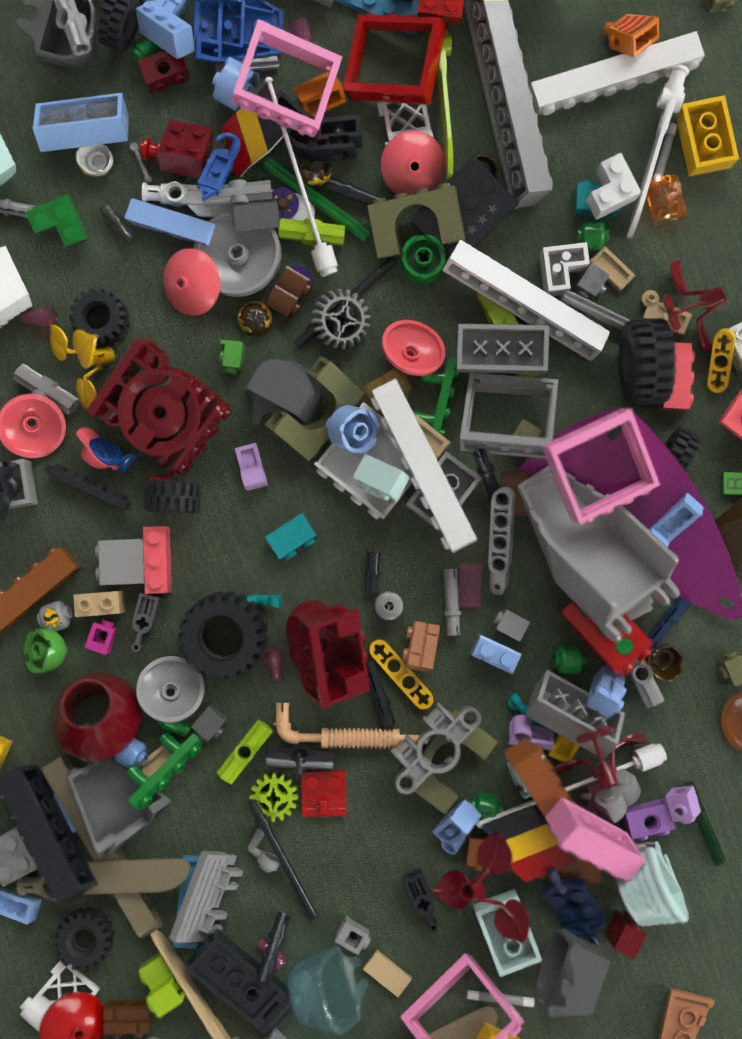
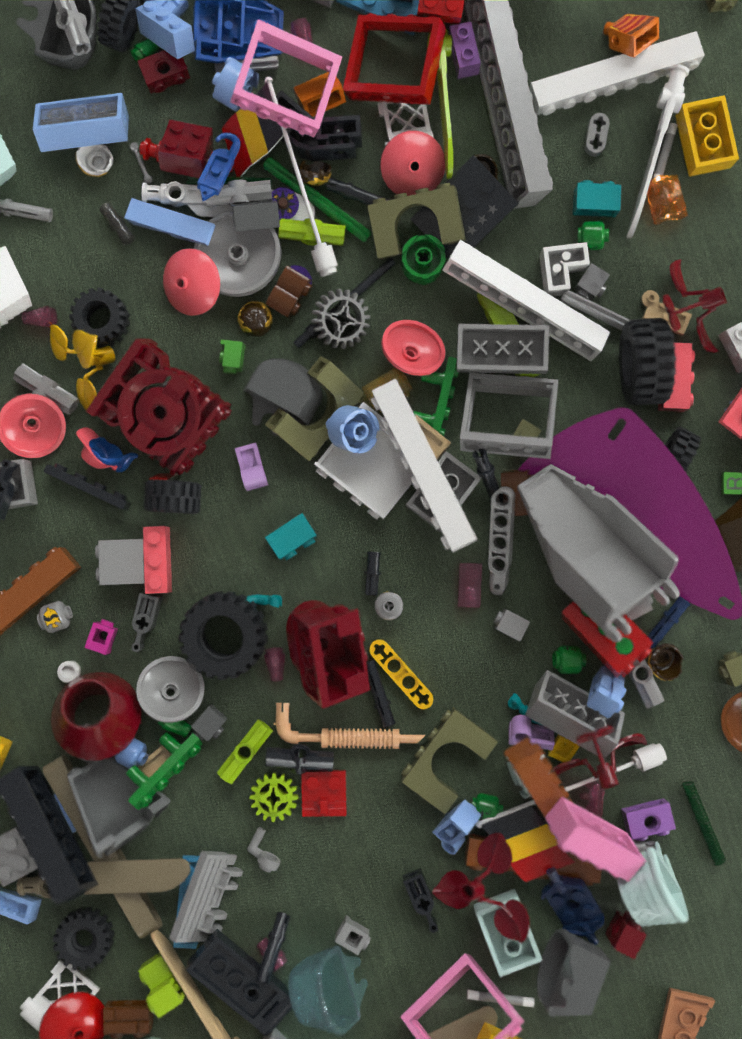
bright green cylinder [24,628,67,673] -> none
green brick [25,194,88,247] -> none
tan brick [73,591,125,617] -> none
black bar [248,799,317,918] -> none
light aqua brick [353,454,410,501] -> none
tan tile [363,949,412,997] -> none
light grey piece [391,702,481,794] -> none
nougat brick [402,621,440,673] -> none
light grey pin [443,569,461,636] -> none
light blue brick [470,634,521,674] -> none
bright pink window [541,409,660,524] -> none
white brick [586,153,641,220] -> none
tan tile [590,246,636,292] -> none
light grey brick [595,768,641,823] -> none
light blue slope [649,493,704,547] -> none
lavender brick [665,786,701,824] -> none
yellow beam [707,328,736,393] -> none
none -> white tile [57,661,81,683]
none -> medium lavender brick [449,21,481,79]
none -> light grey beam [584,113,609,157]

